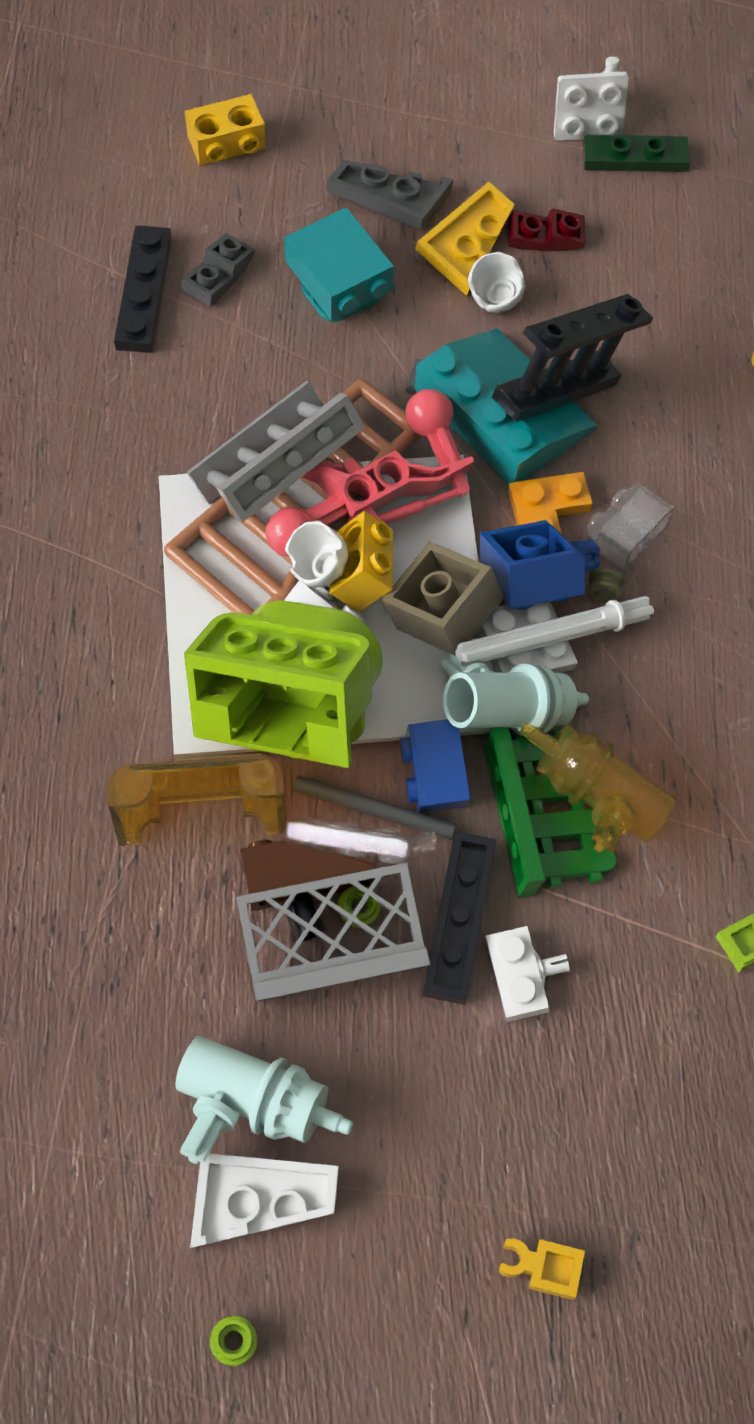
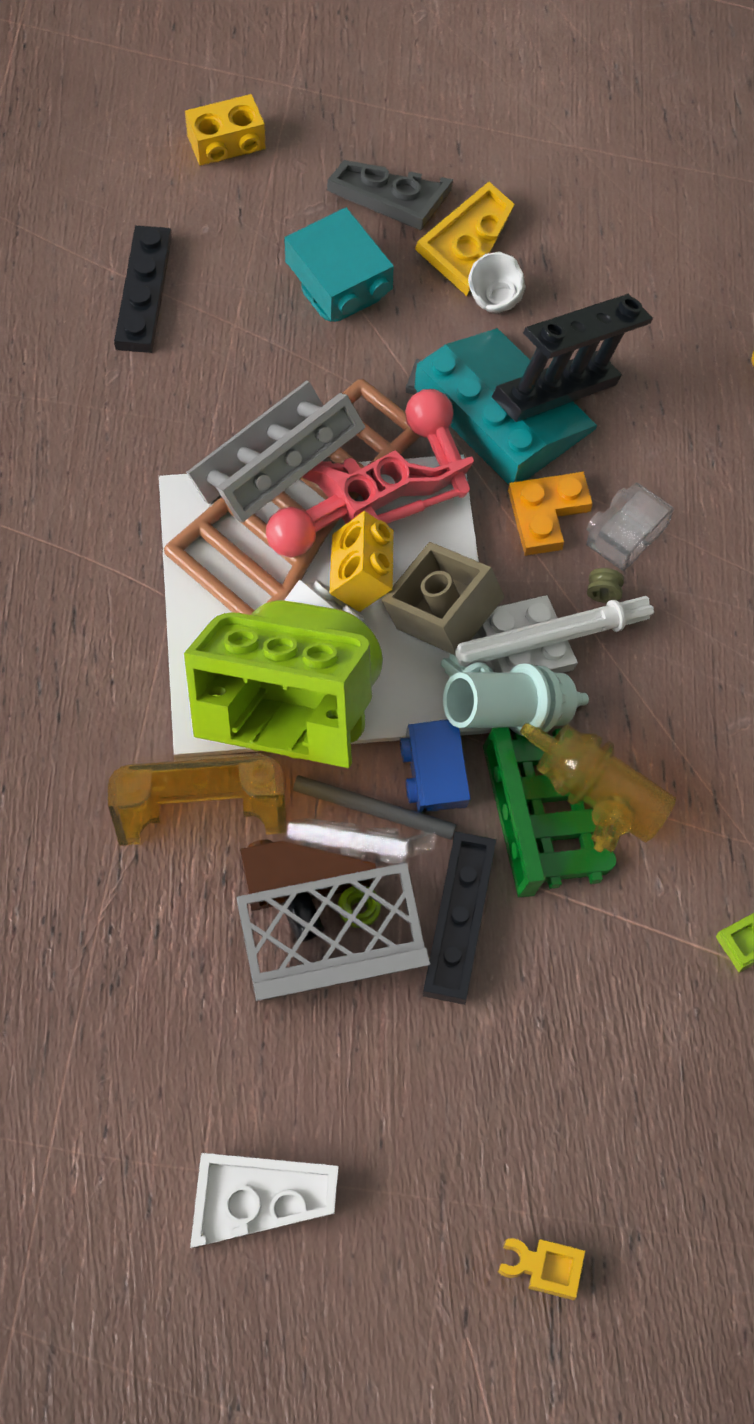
light aqua piece [175,1035,354,1164] -> none
dark grey slope [181,233,255,306] -> none
lime plate [210,1316,258,1366] -> none
white hair [285,520,348,588] -> none
blue hinge [480,520,600,610] -> none
white plate [485,926,570,1022] -> none
dark red slope [508,208,586,251] -> none
white plate [554,56,629,141] -> none
dark green plate [583,135,690,172] -> none

